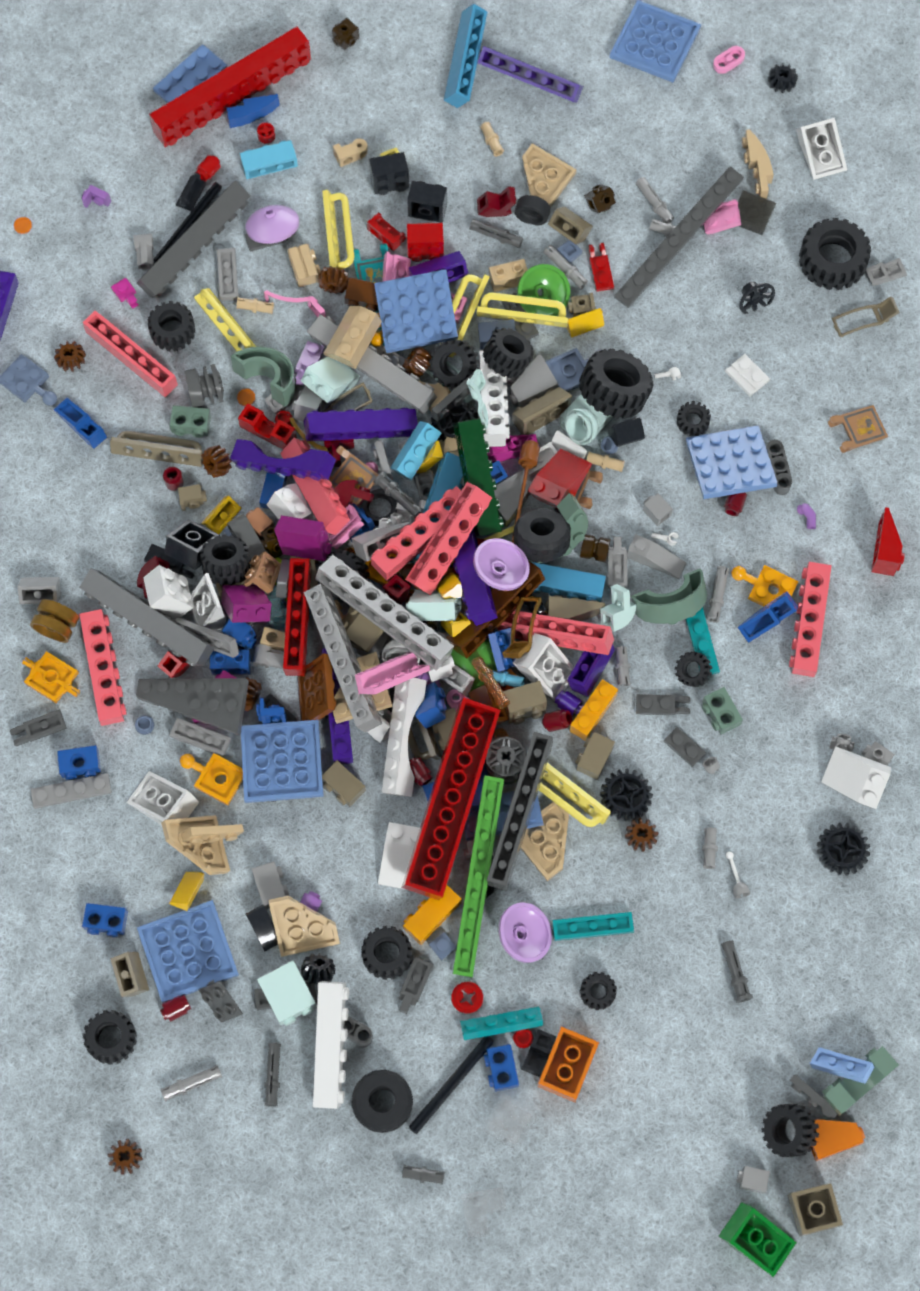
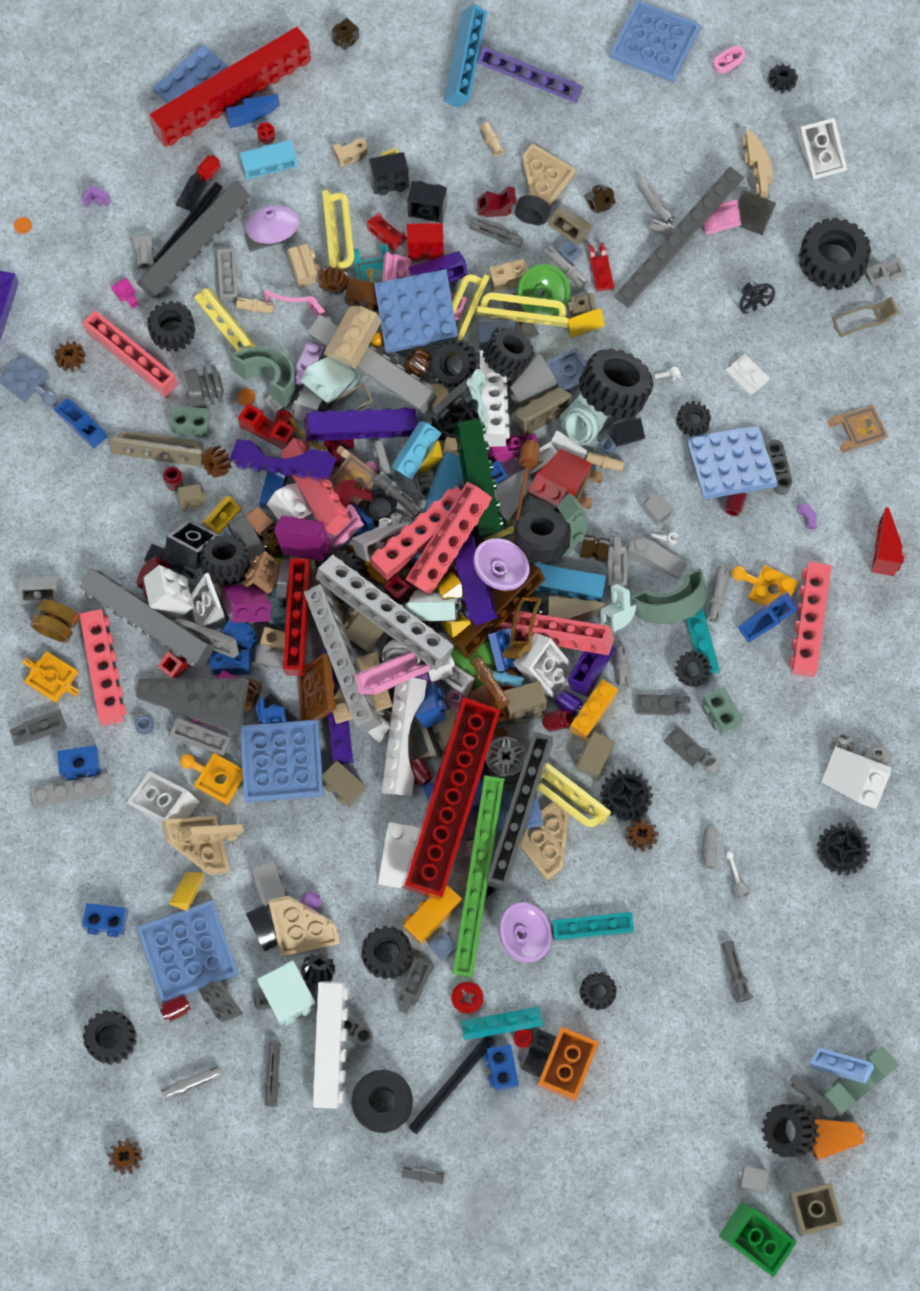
dark tan brick [110,952,149,997] -> none

